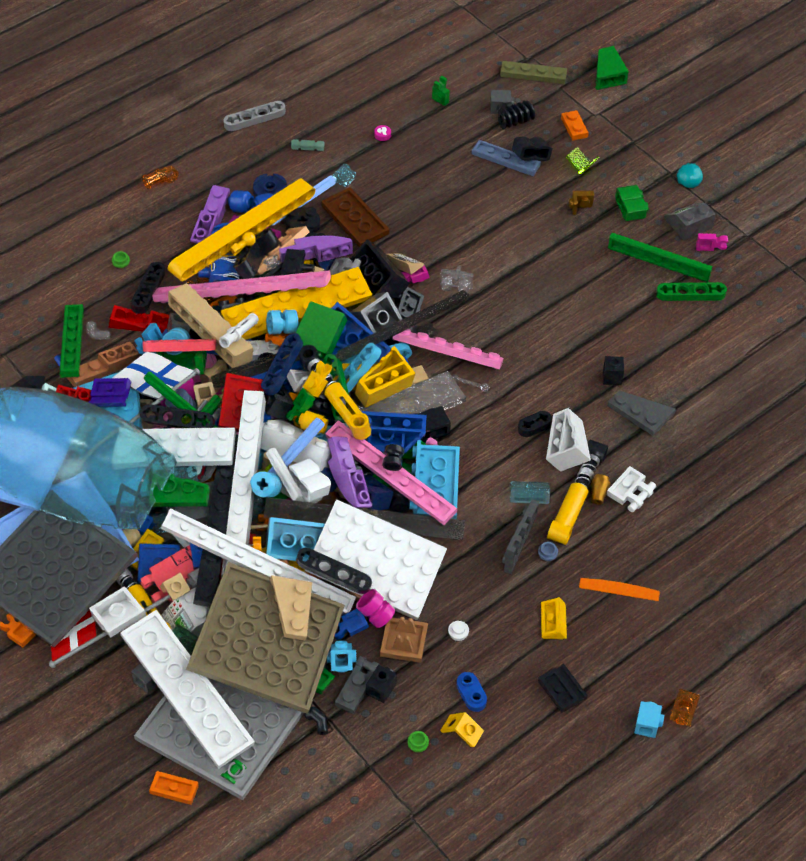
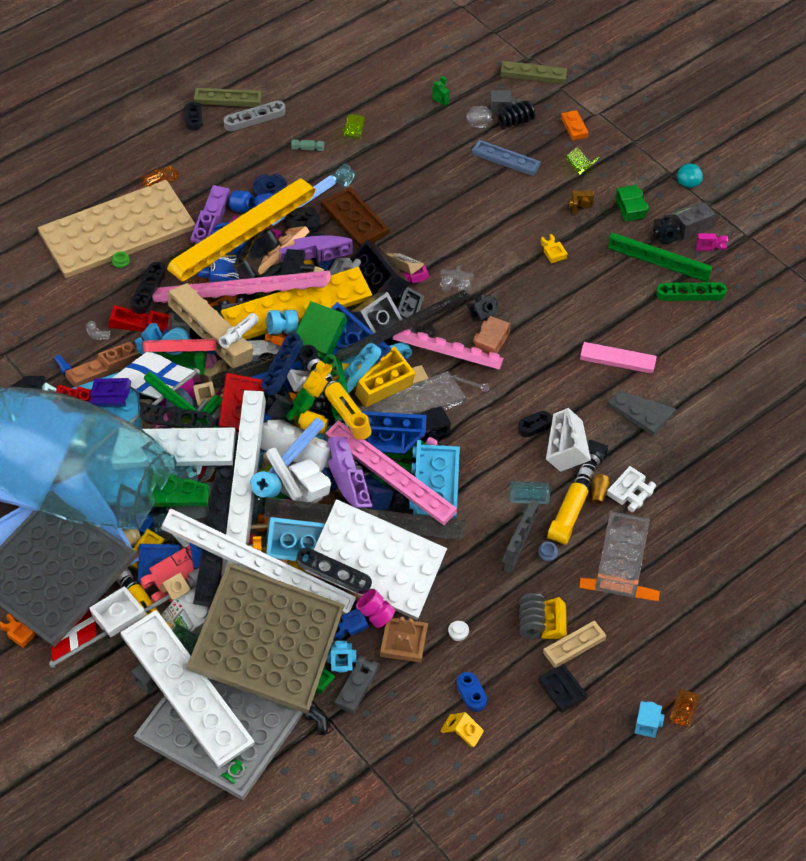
green tile [60,304,84,378] -> none
orange plate [149,771,199,805] -> none
yellow arm [230,232,256,256] -> none
clear bush [263,254,281,270] -> none
tan wing [270,575,312,641] -> none
black brick [366,665,397,703] -> none
dark pink tile [374,125,391,141] -> none
black wheel [382,444,404,471] -> none
bright green plate [407,731,429,752] -> none
black brick [512,136,553,161] -> none
green slope [595,46,629,90] -> none
black brick [603,356,624,385] -> none
none -> tan plate [37,180,196,278]
none -> black plate [184,102,203,130]
none -> olive plate [194,88,262,107]
none -> clear neon green bracket [342,114,365,139]
none -> clear head [466,106,492,128]
none -> black brick [466,293,499,321]
none -> nougat brick [473,316,511,354]
none -> dark grey piece [519,593,546,639]
none -> yellow plate [541,234,568,264]
none -> tan plate [543,621,606,668]
none -> bright pink tile [580,342,657,374]
none -> clear brick [595,511,650,598]
none -> black brick [653,217,680,244]

